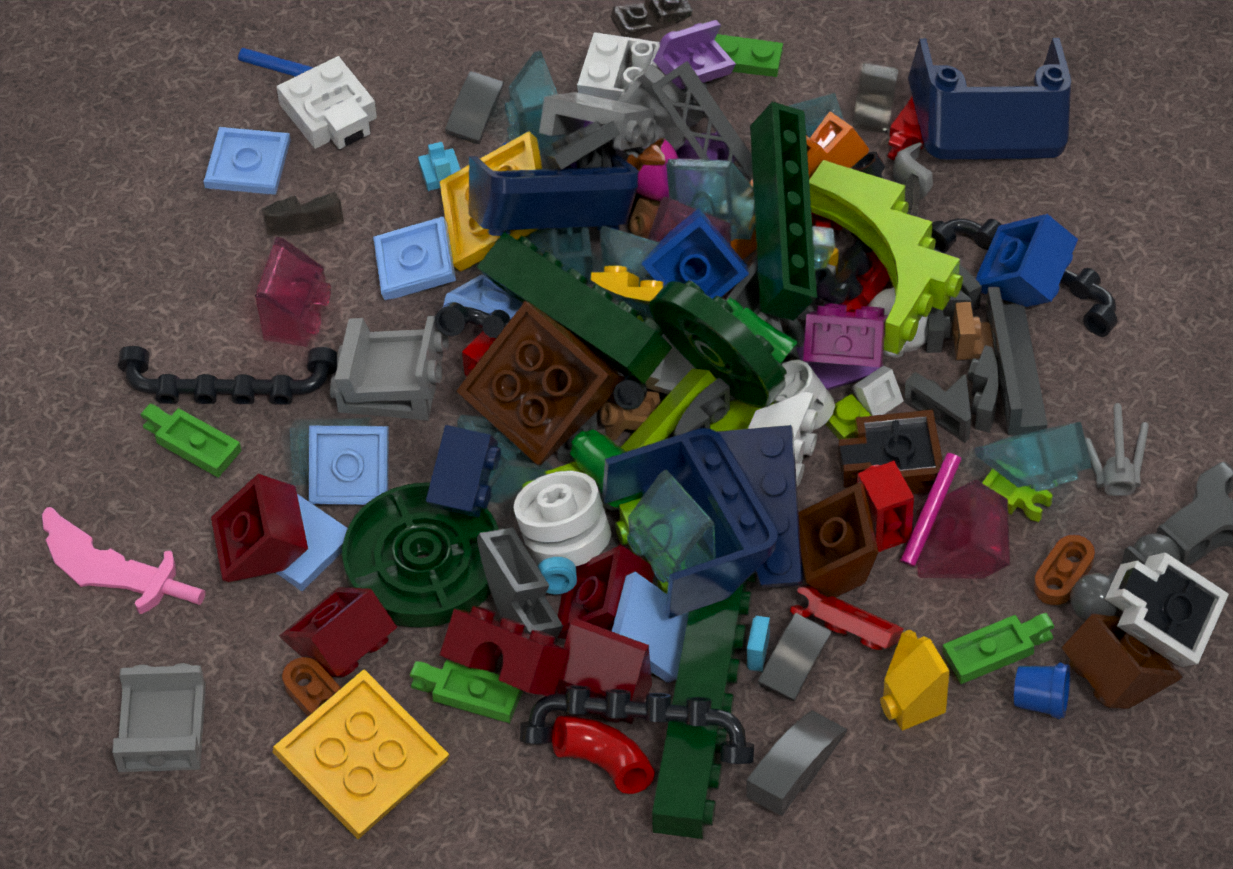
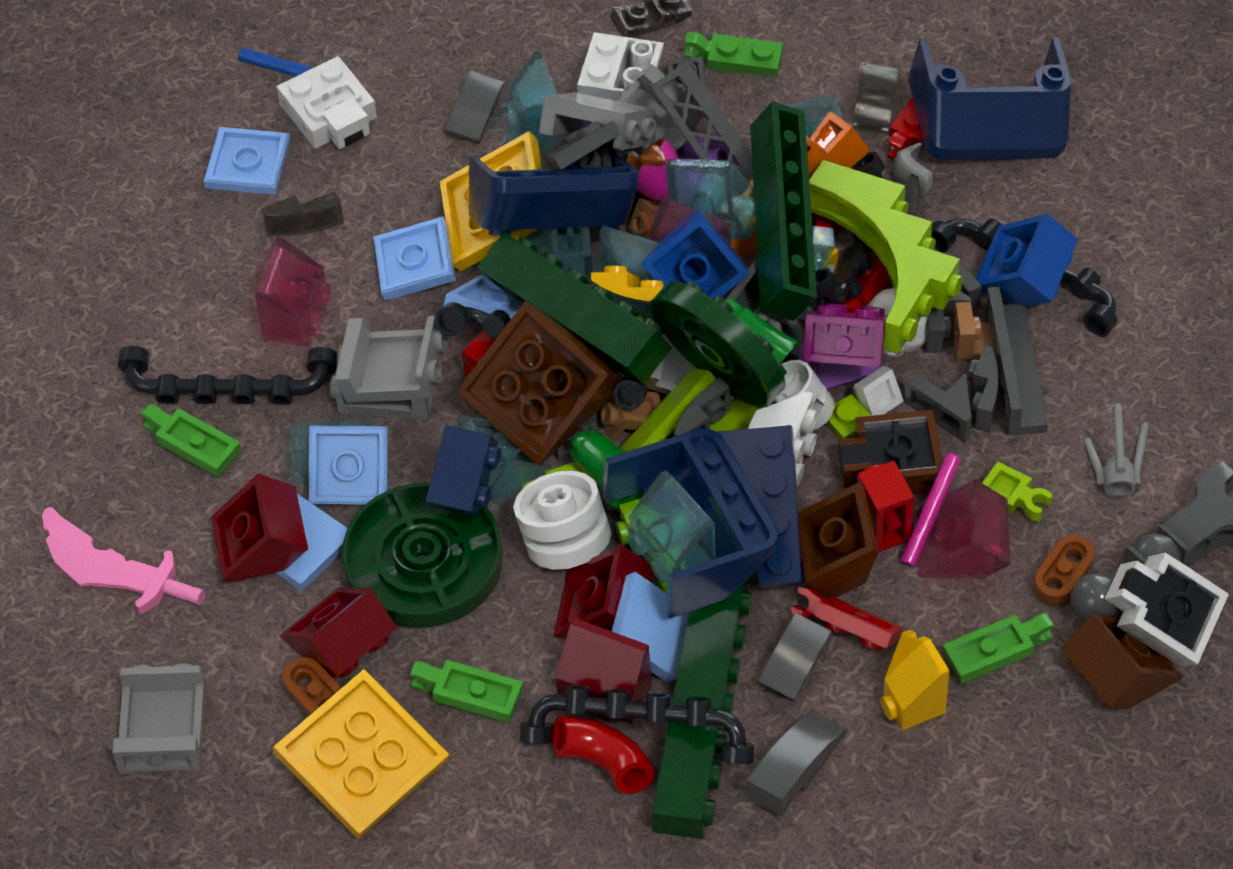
medium azure tile [418,142,461,191] -> none
dark red arch [439,606,569,696] -> none
dark grey slope [477,527,563,644] -> none
medium azure tile [538,557,577,594] -> none
medium lavender bracket [653,20,736,90] -> none
medium azure tile [747,616,770,672] -> none
clear light blue slope [974,421,1092,491] -> none
blue piece [1014,662,1070,719] -> none

